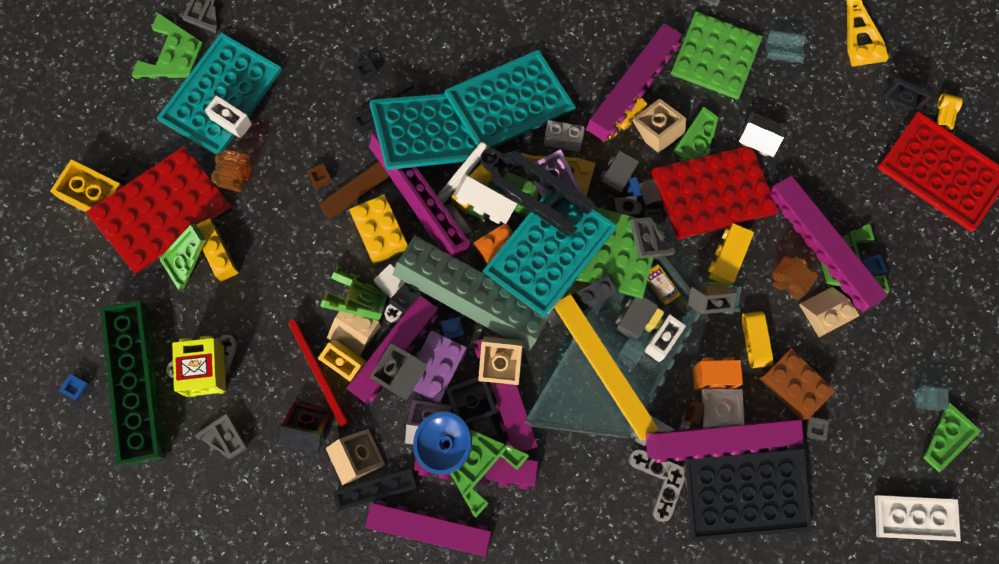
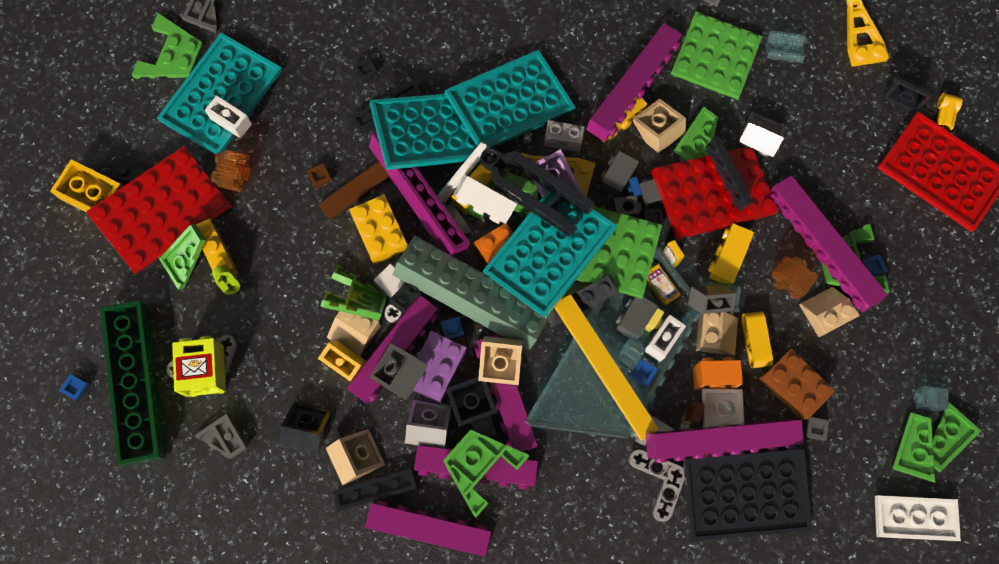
red tile [288,319,349,428] -> none
blue dish [413,412,472,475] -> none
dark grey wing [630,217,676,258] -> none
none -> lime beam [212,265,240,295]
none -> blue plate [630,359,657,387]
none -> yellow tile [662,240,684,270]
none -> tan slope [696,312,738,356]
none -> black plate [705,136,753,212]
none -> bright green wing [893,412,935,483]

